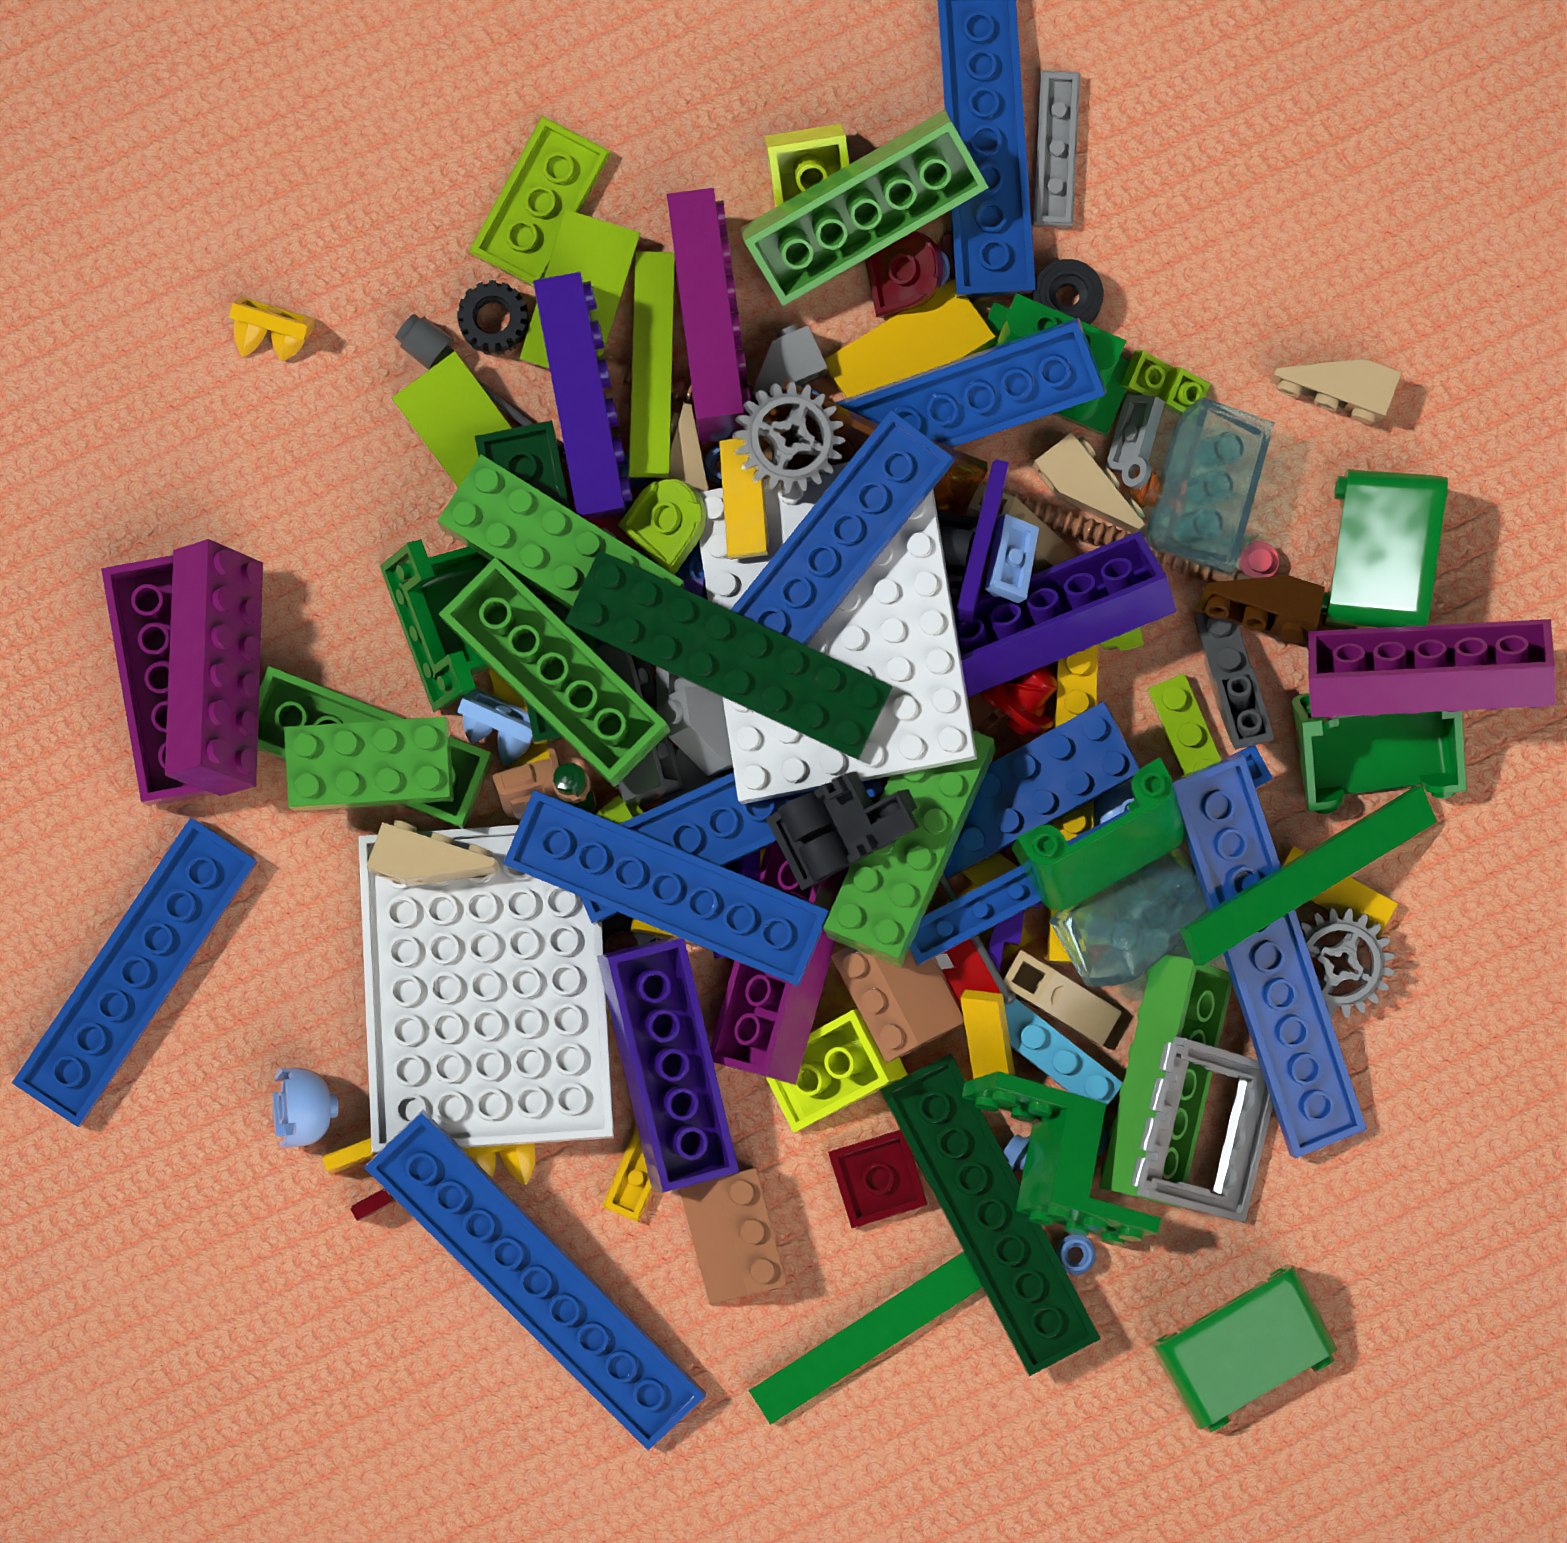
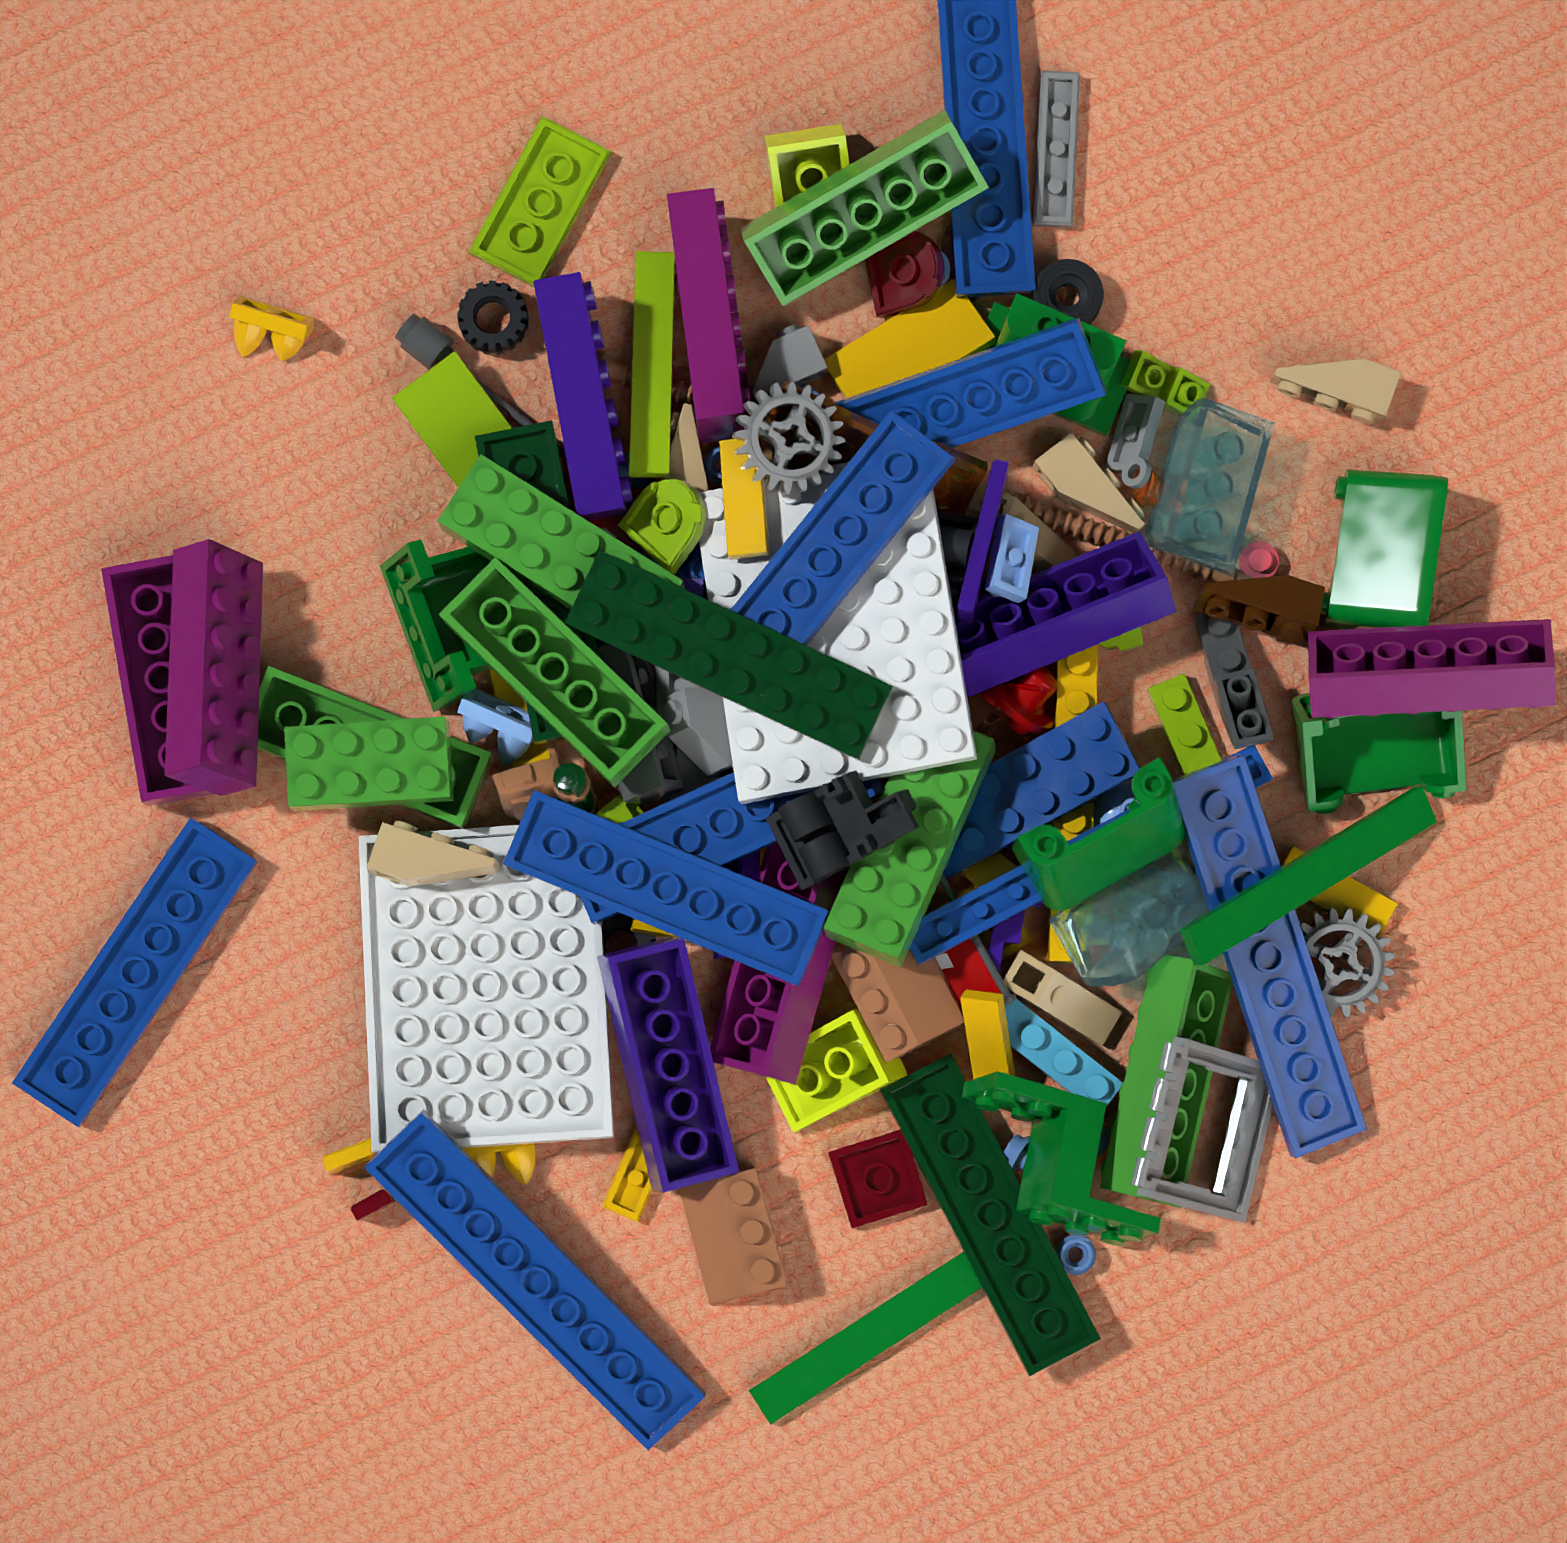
light blue cylinder [273,1068,338,1147] -> none
lime tile [519,209,641,369] -> none
green windscreen [1149,1264,1337,1432] -> none

